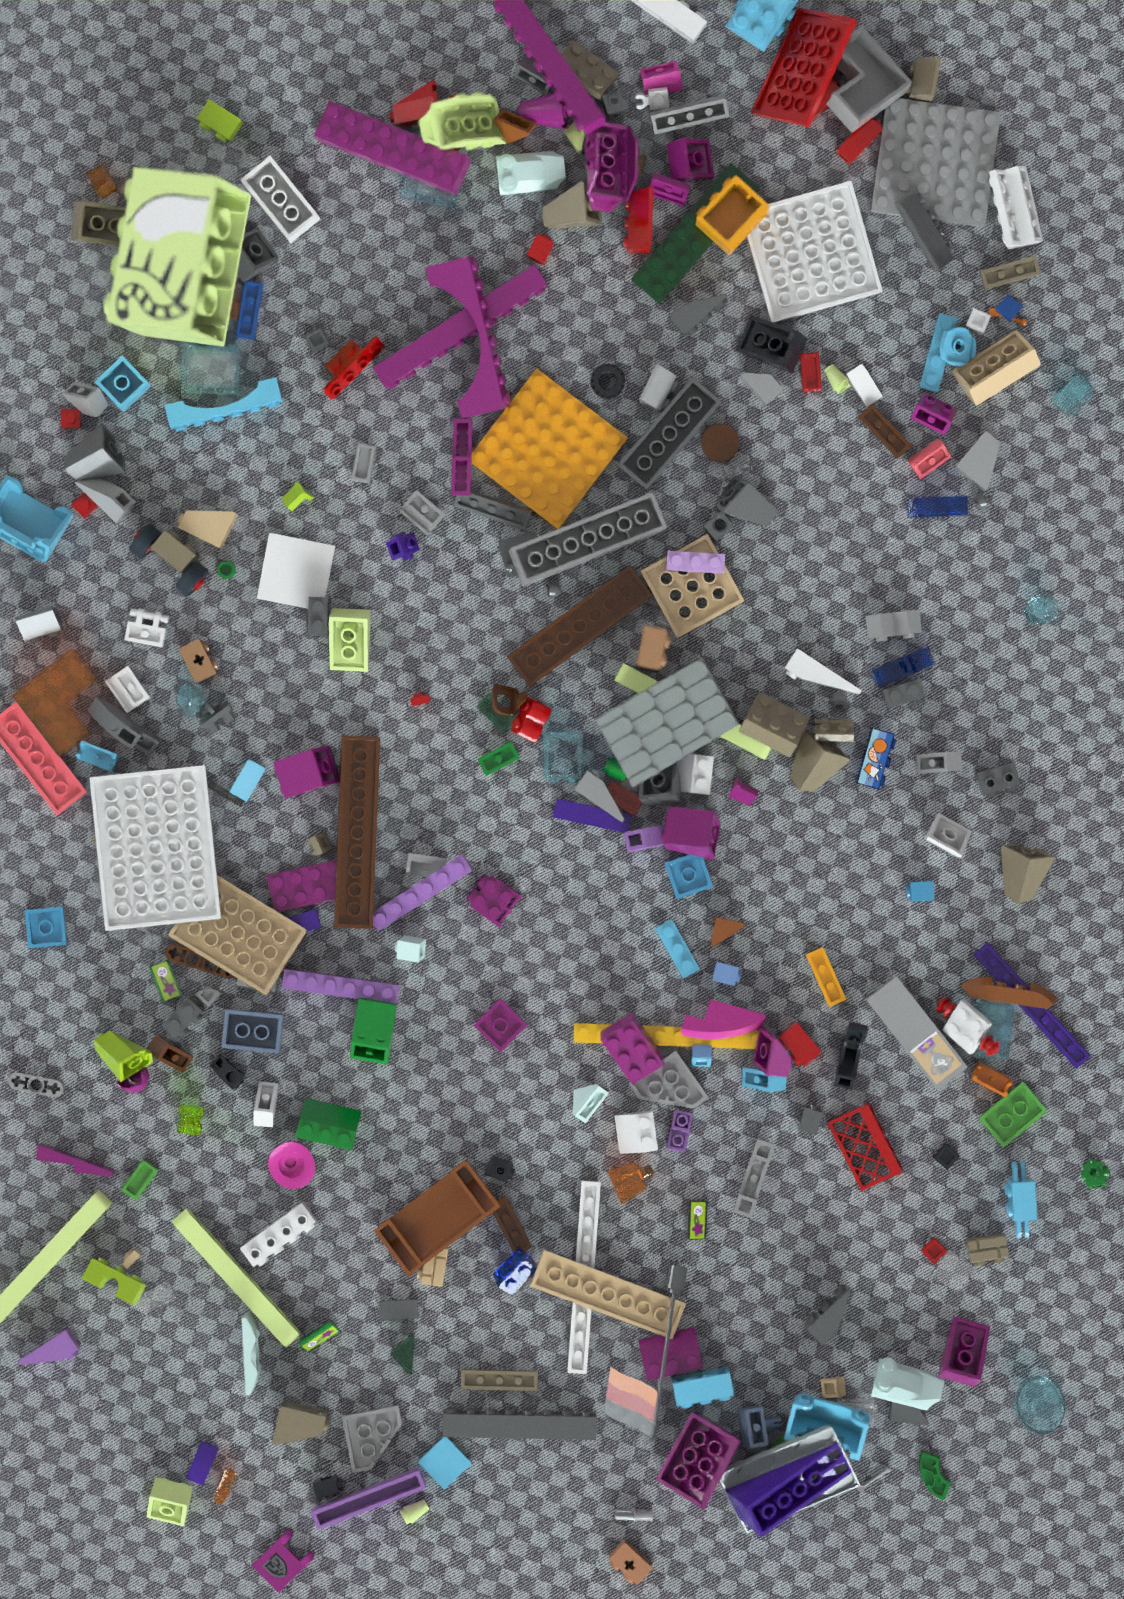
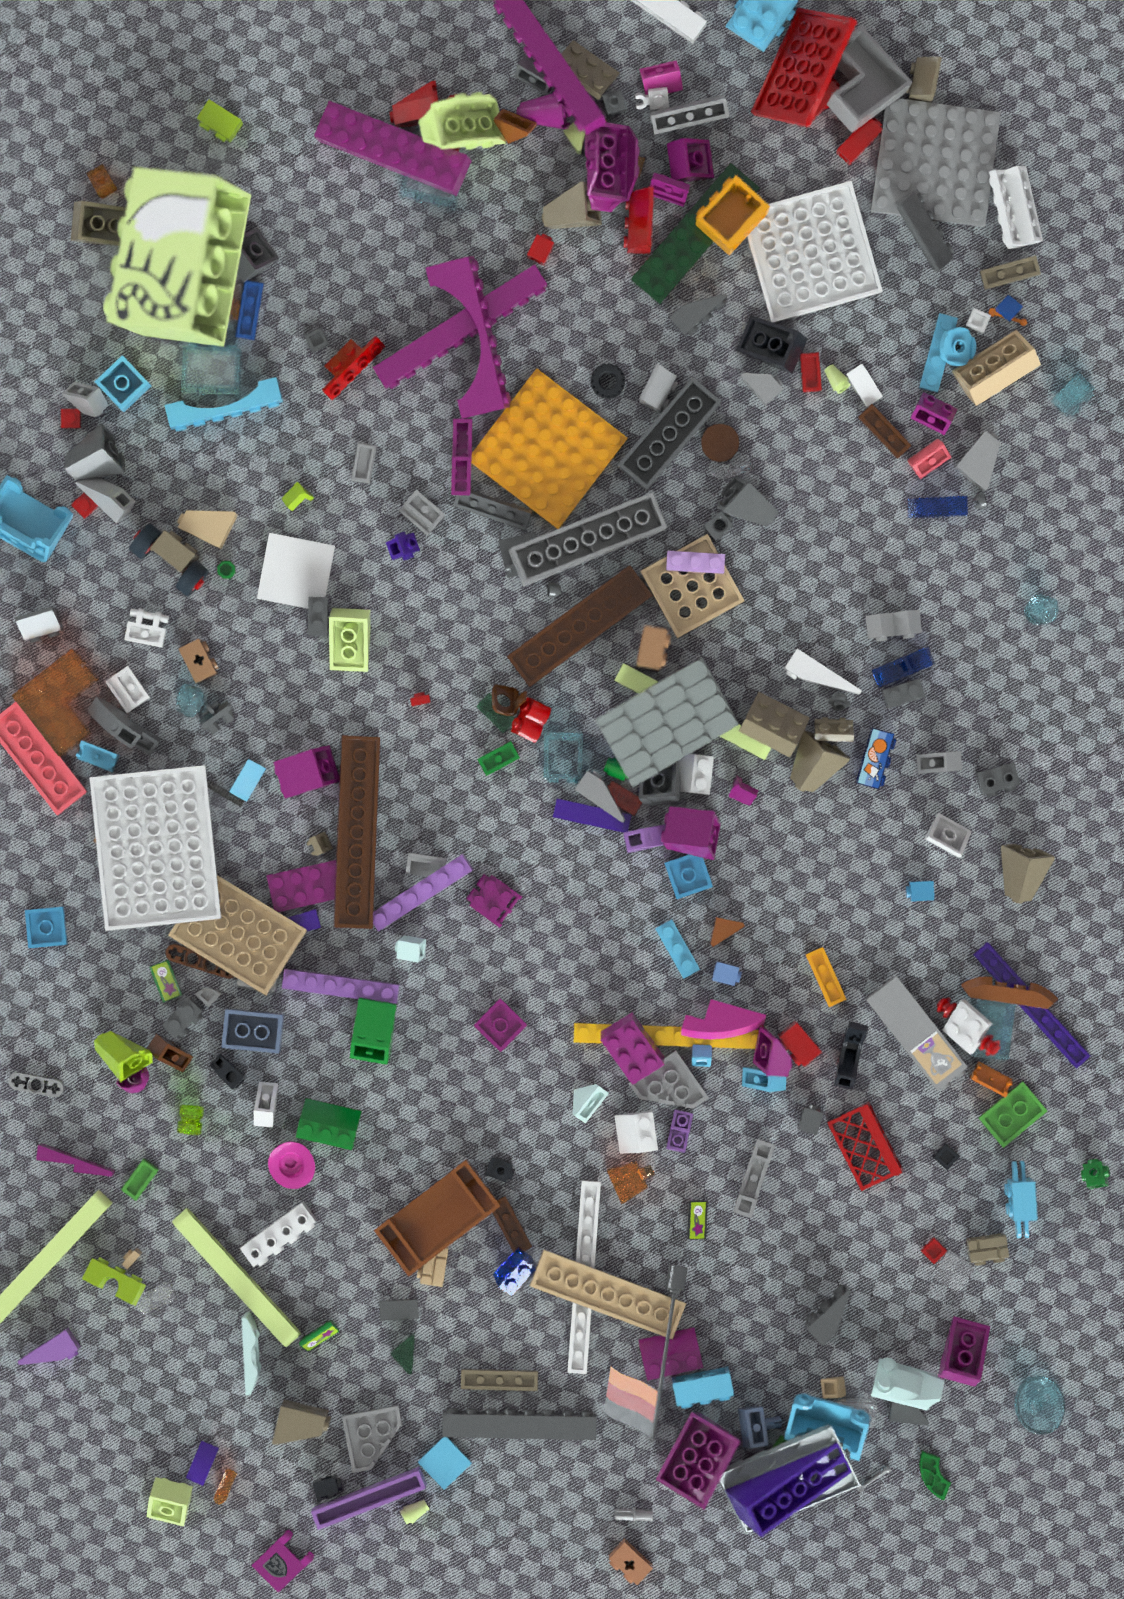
white brick [240,156,320,243] -> none
light aqua slope [496,151,566,196] -> none

